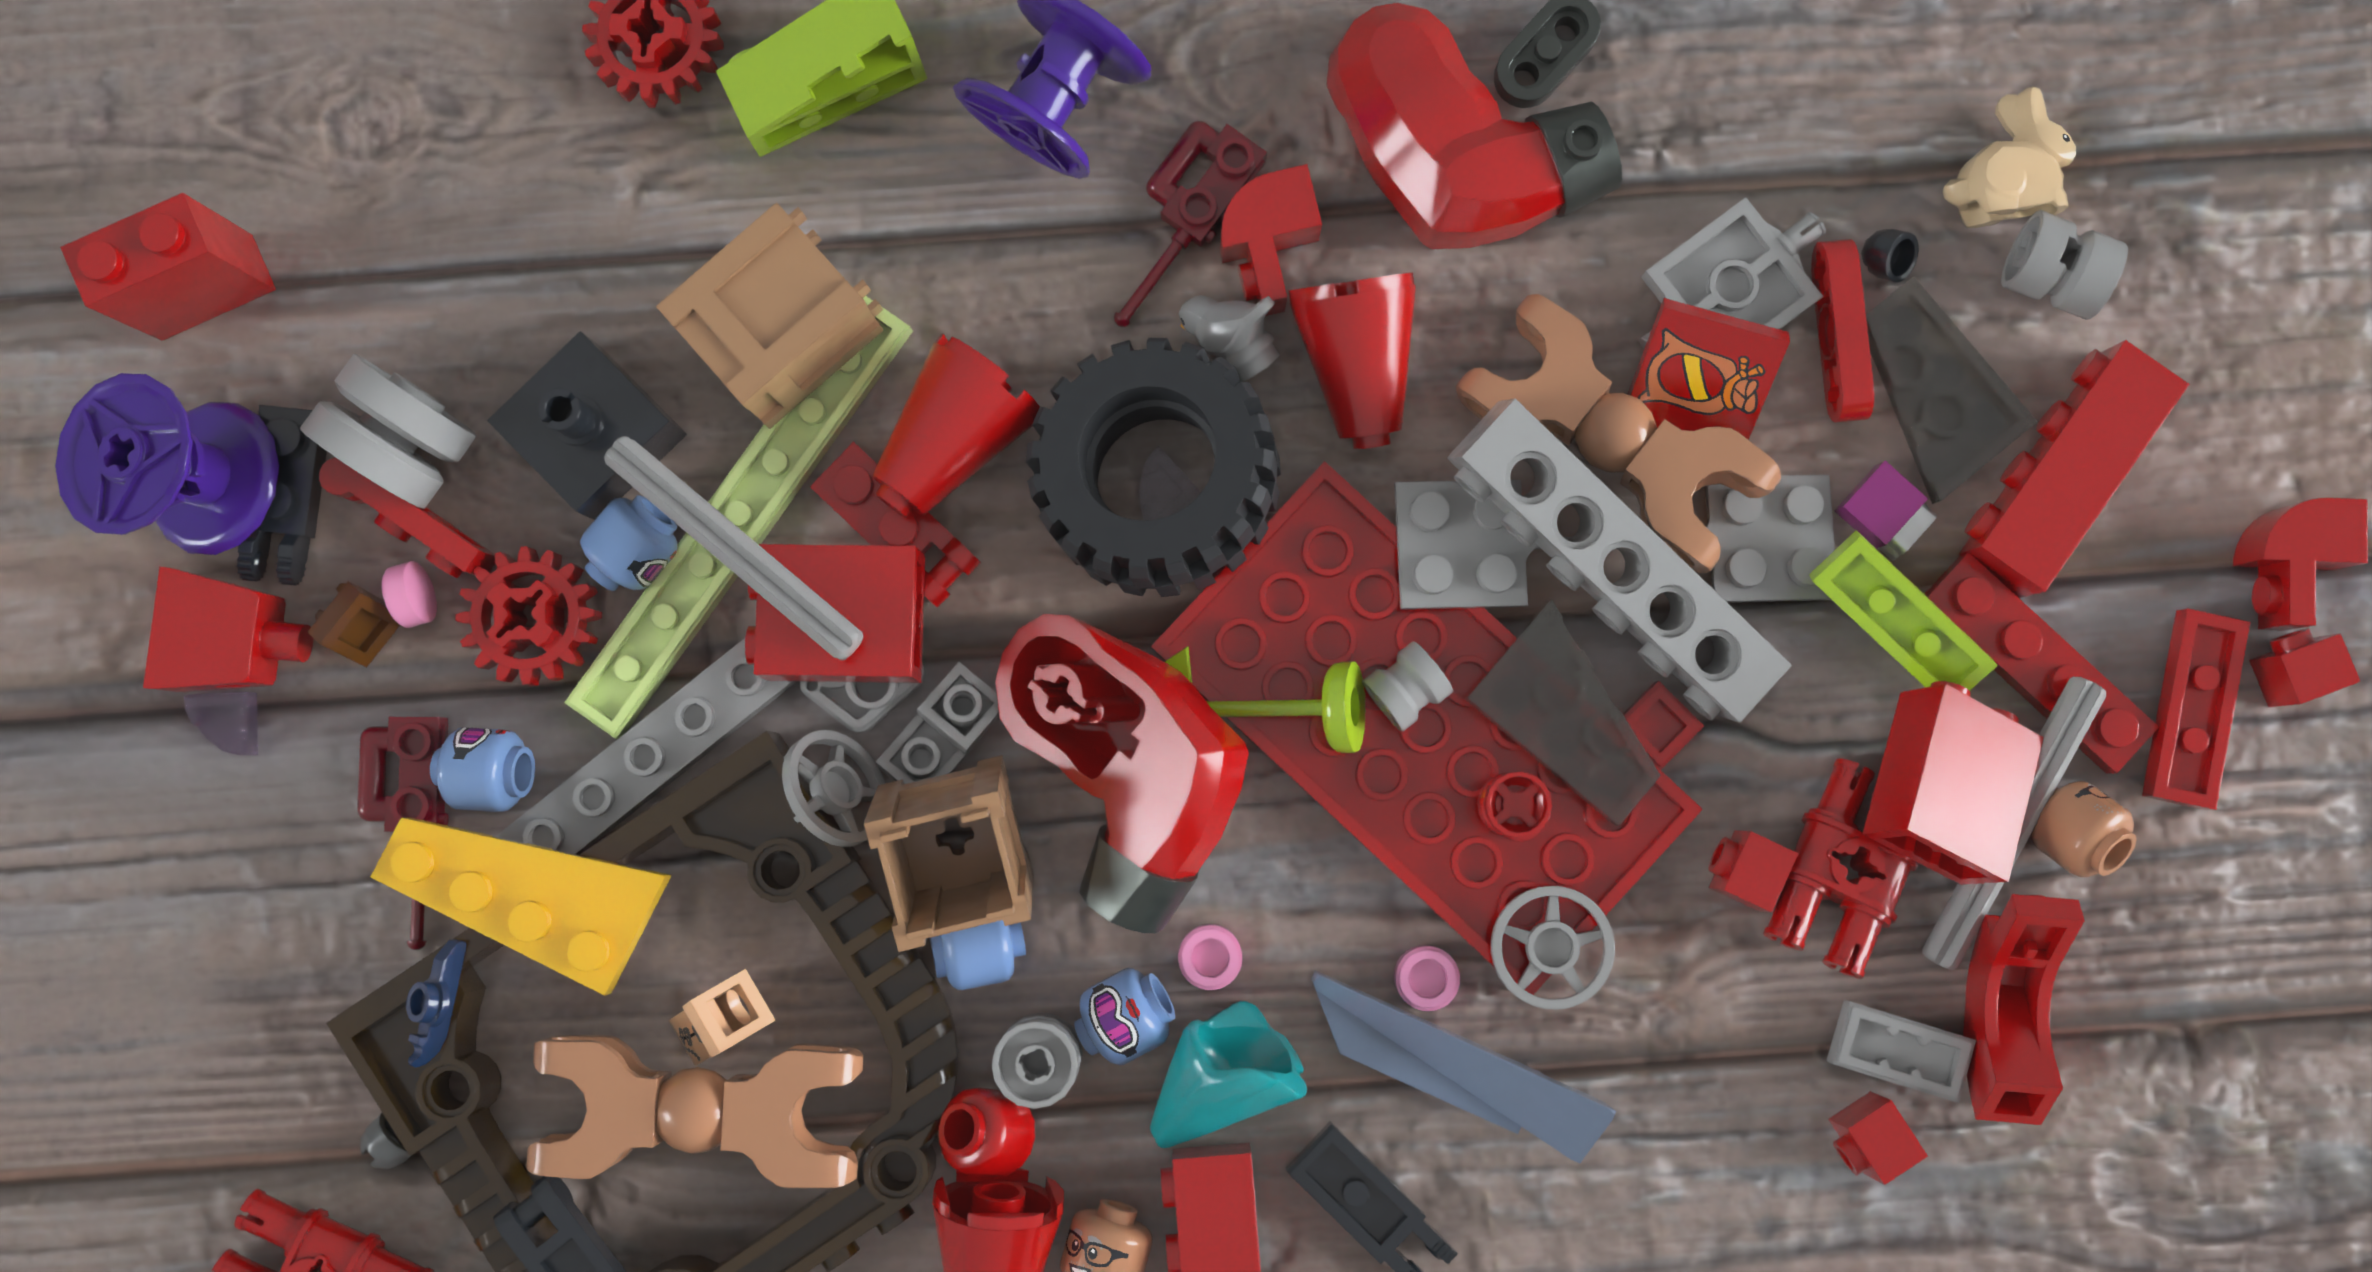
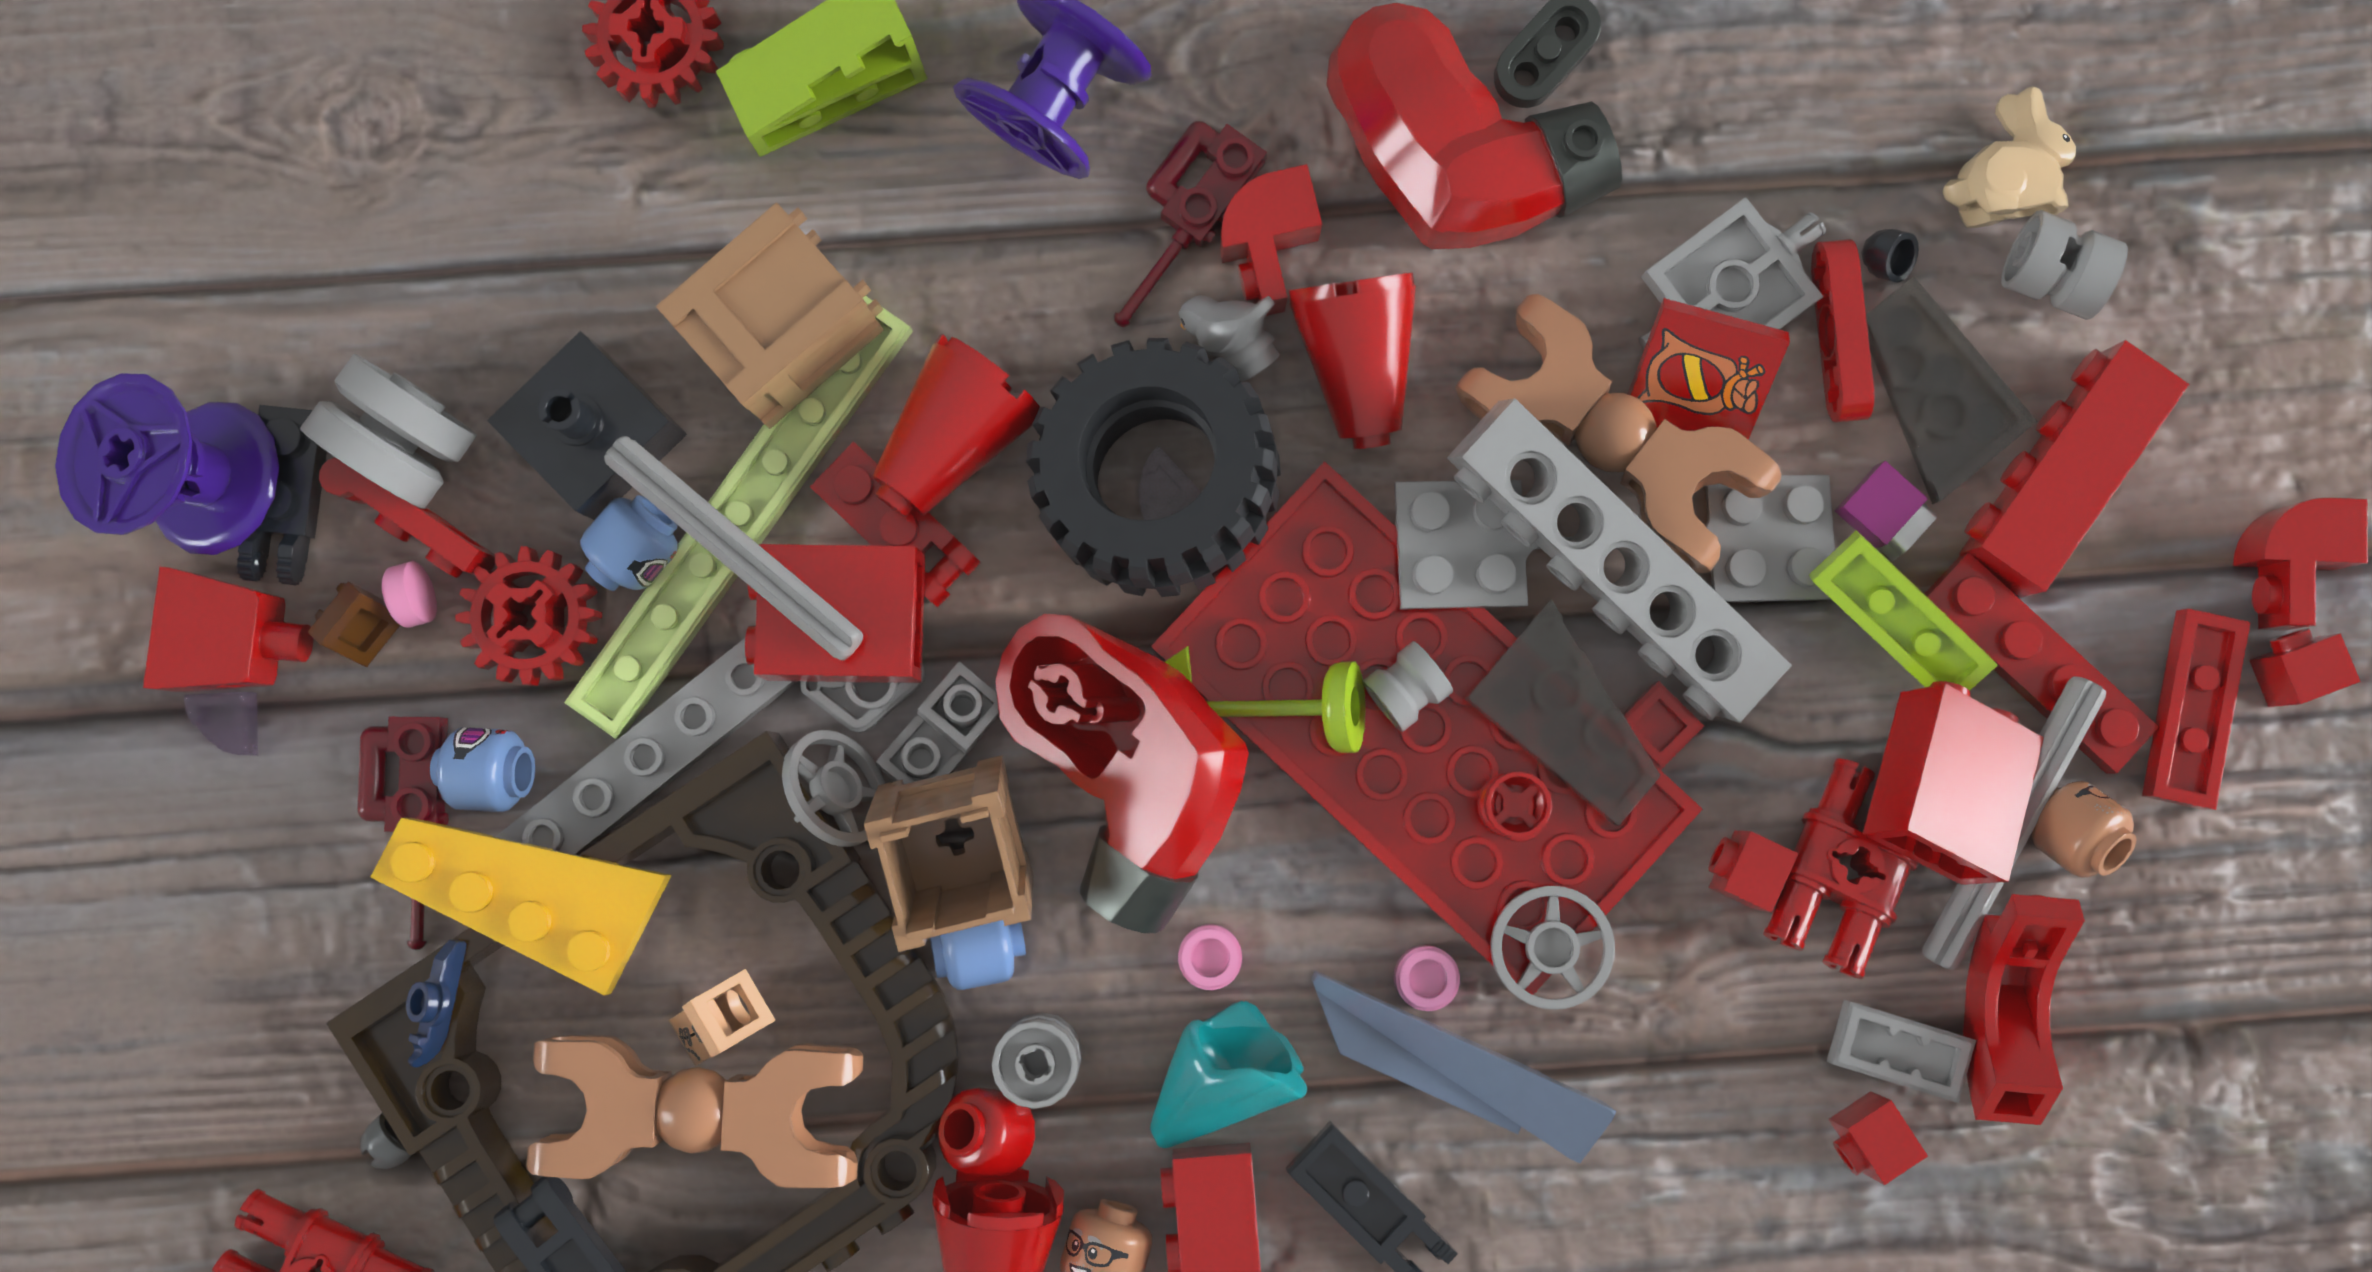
red brick [60,193,276,341] -> none
medium blue head [1074,968,1175,1065] -> none

